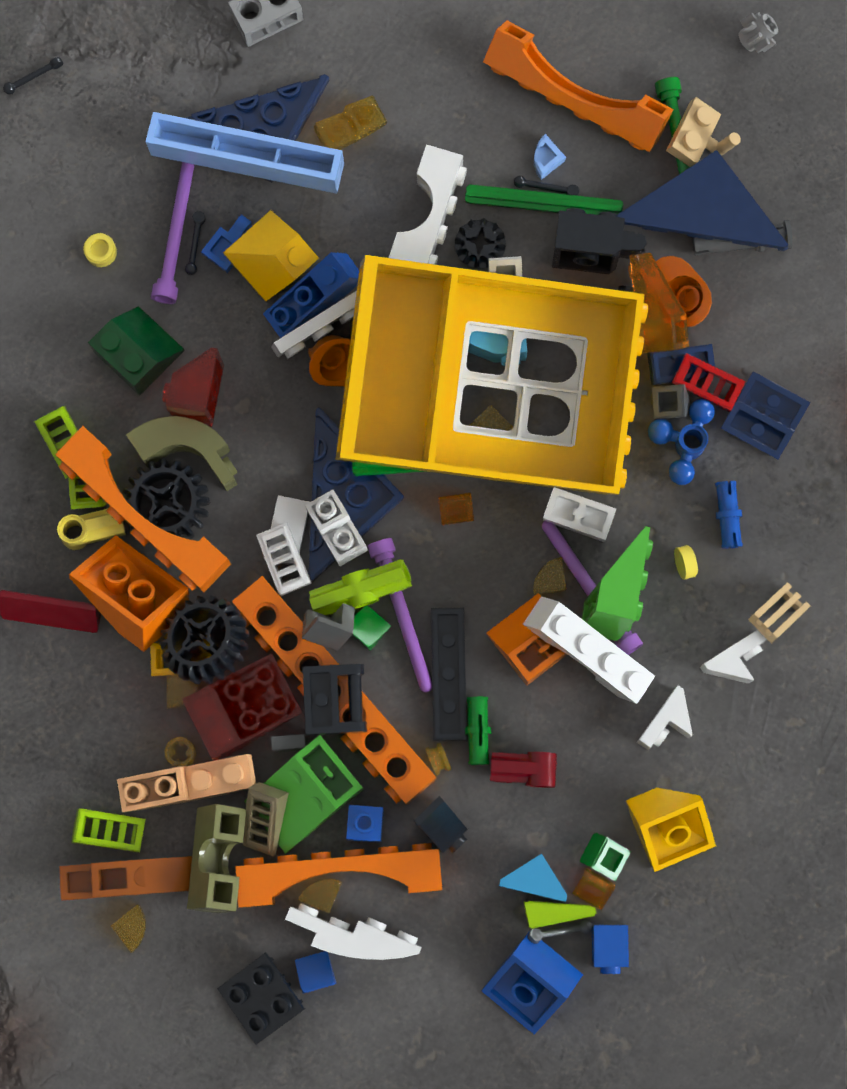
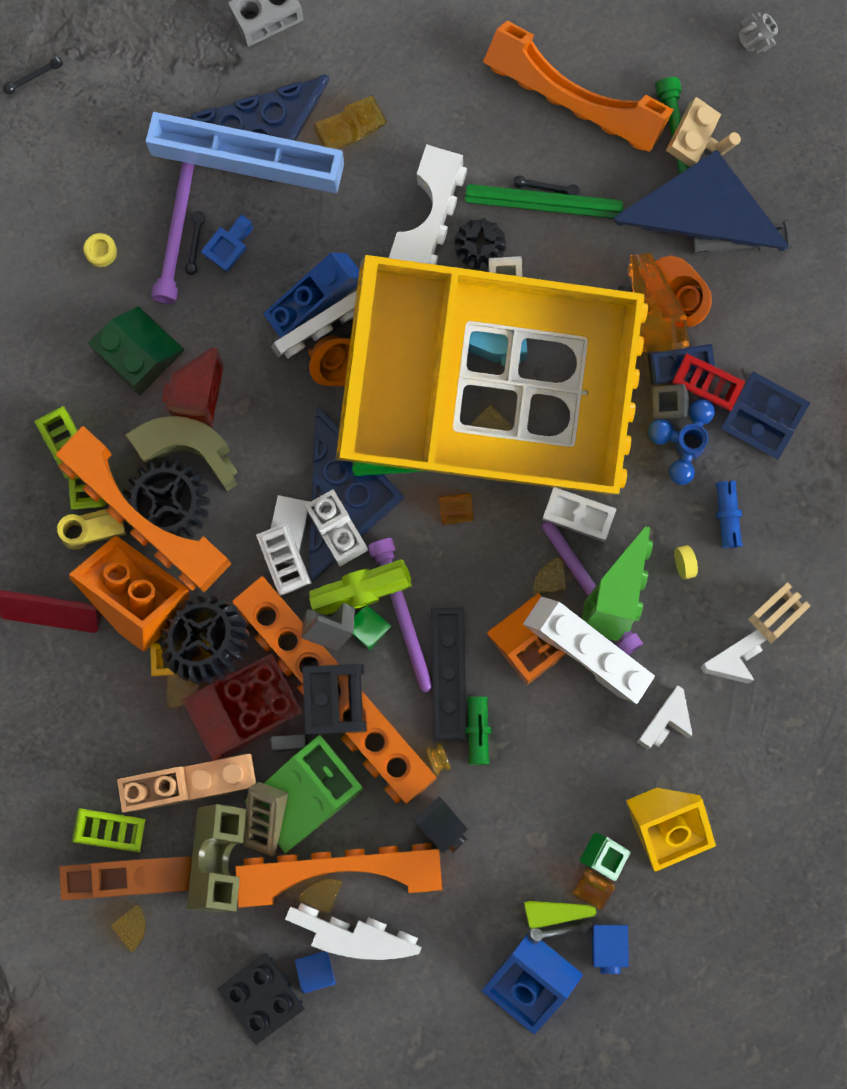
clear yellow bush [164,737,196,767] -> none
yellow slope [223,210,319,302] -> none
blue brick [346,805,384,843] -> none
dark red piece [490,752,557,788] -> none
dark azure slope [499,854,567,902] -> none
light blue tile [534,134,566,180] -> none
black hinge [552,208,647,275] -> none

